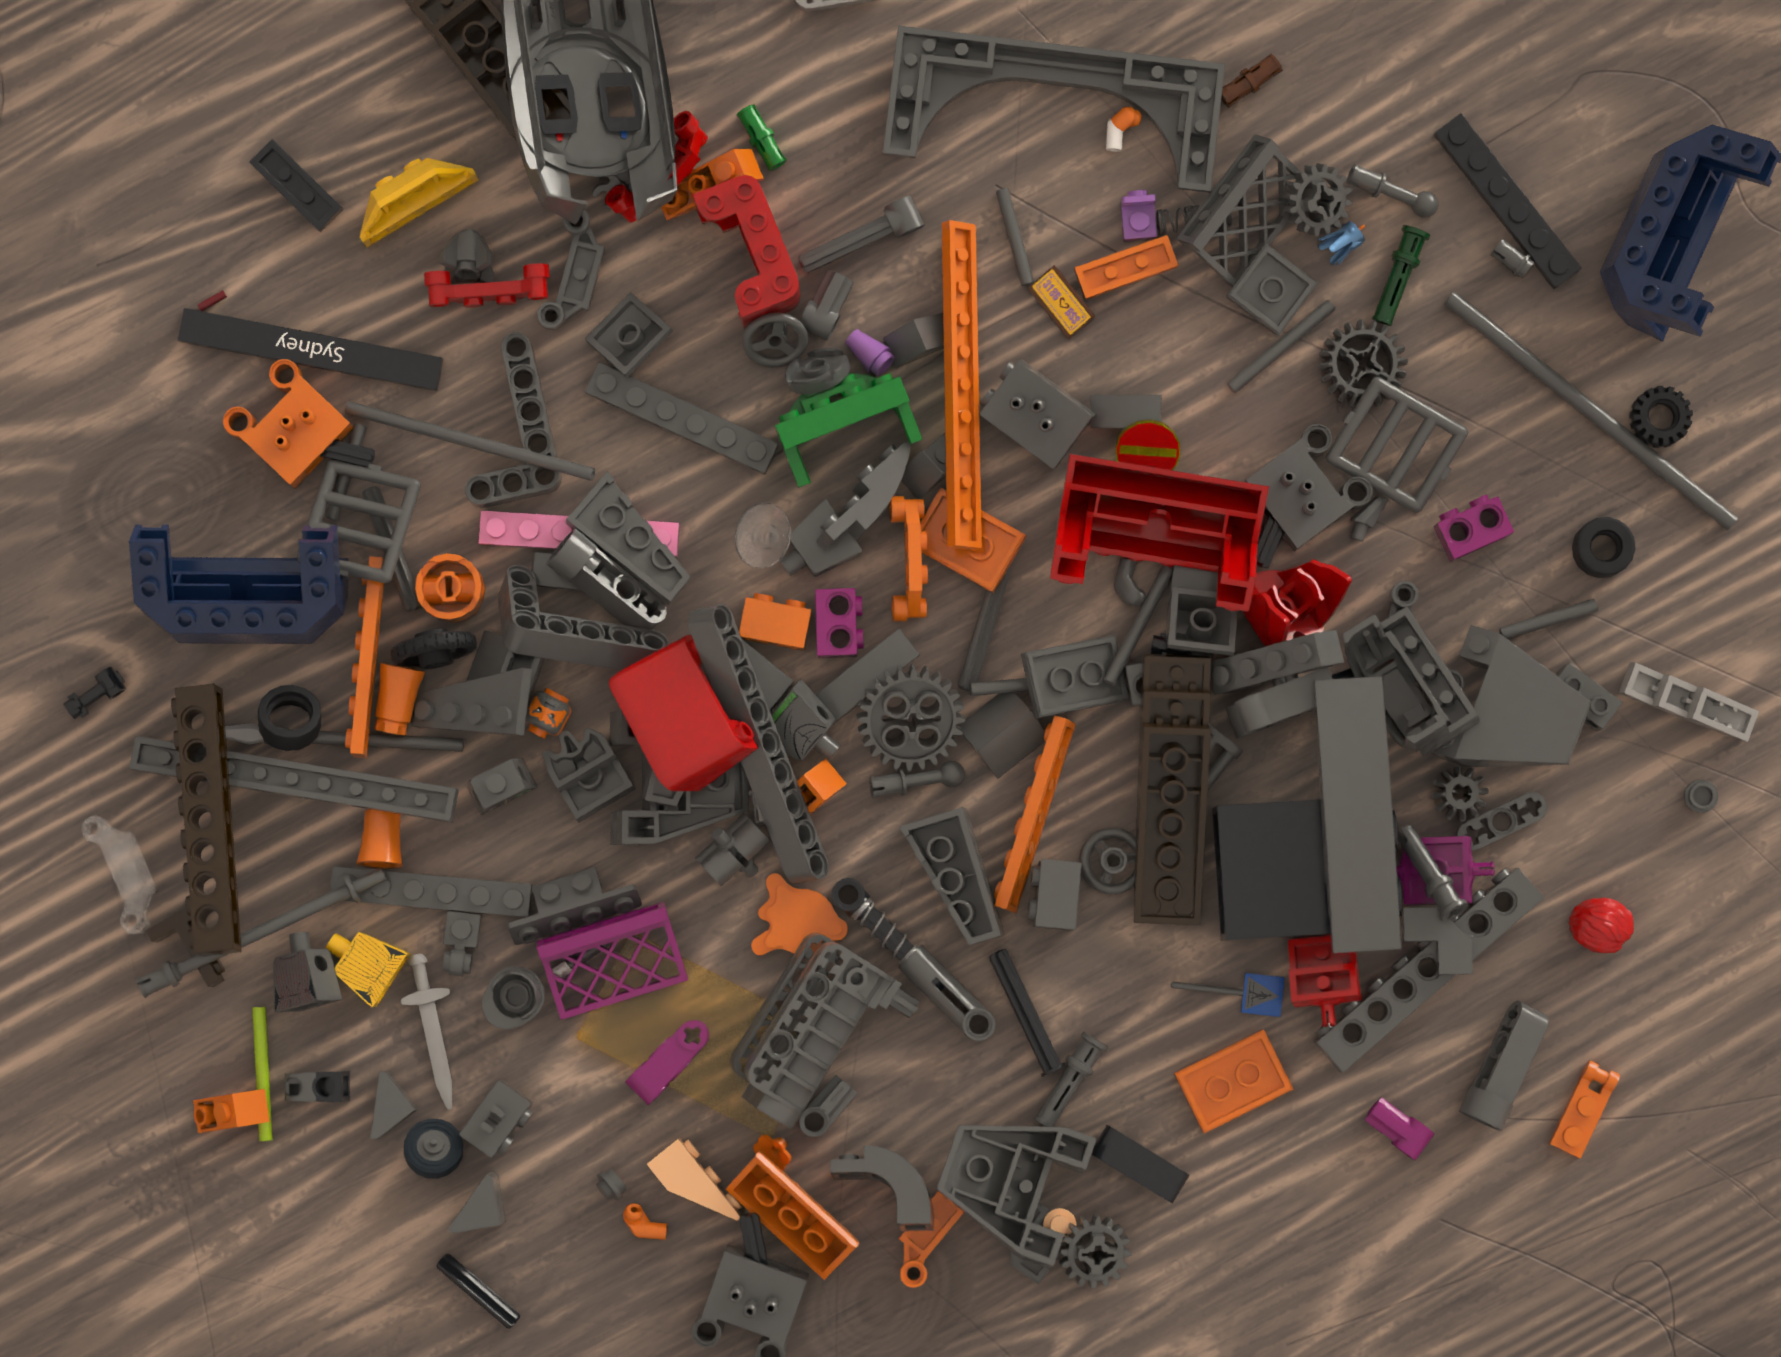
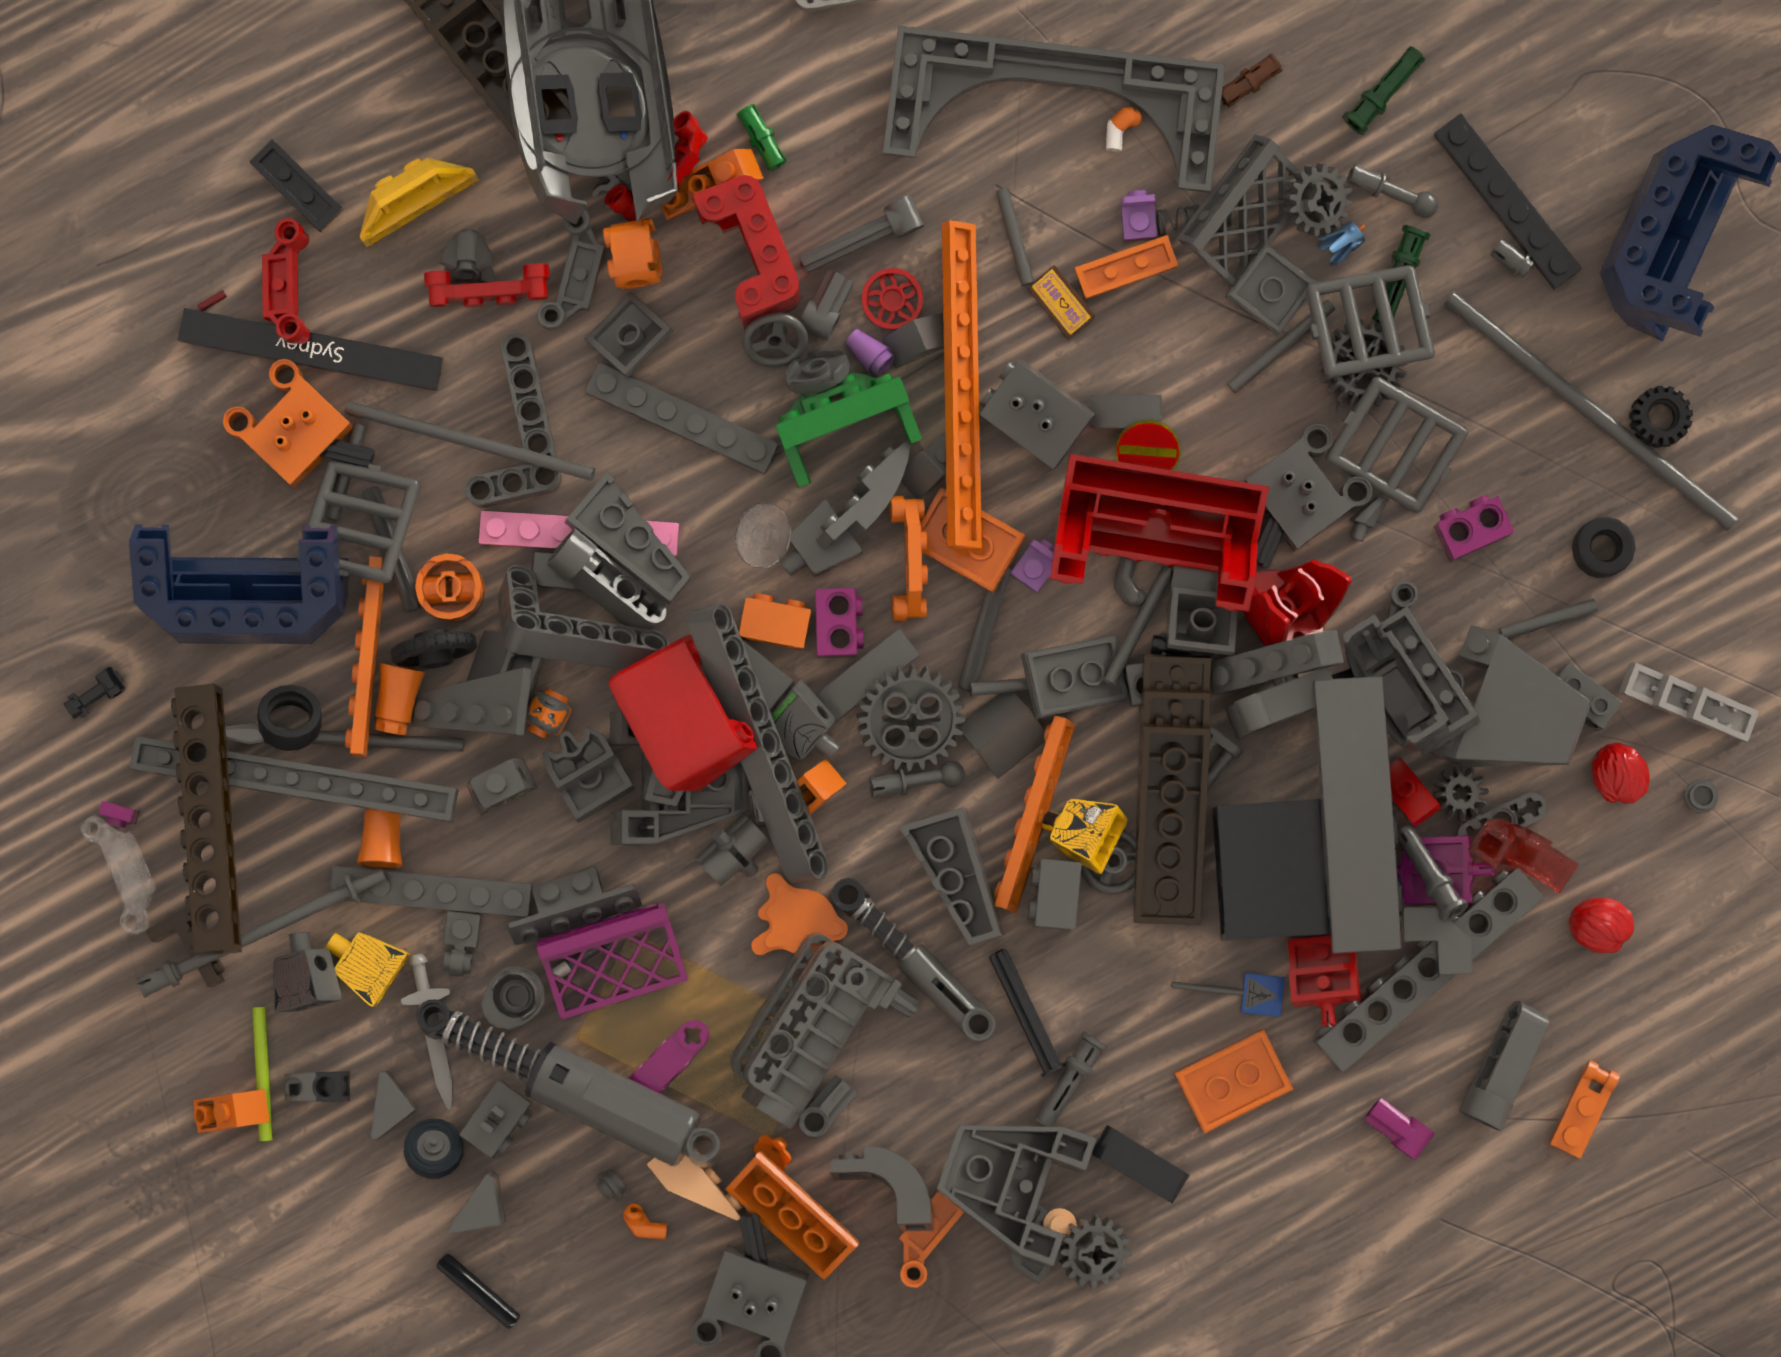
none -> magenta plate [98,801,140,828]
none -> red plate [262,218,310,344]
none -> dark grey piece [416,999,722,1168]
none -> orange brick [603,218,663,290]
none -> red wheel [862,268,923,330]
none -> medium lavender bracket [1010,539,1054,593]
none -> yellow torso [1042,799,1128,874]
none -> dark grey bar [1306,265,1435,378]
none -> dark green pin [1342,46,1425,135]
none -> red plate [1389,757,1441,828]
none -> clear red arch [1468,819,1579,894]
none -> red hair [1592,743,1650,804]

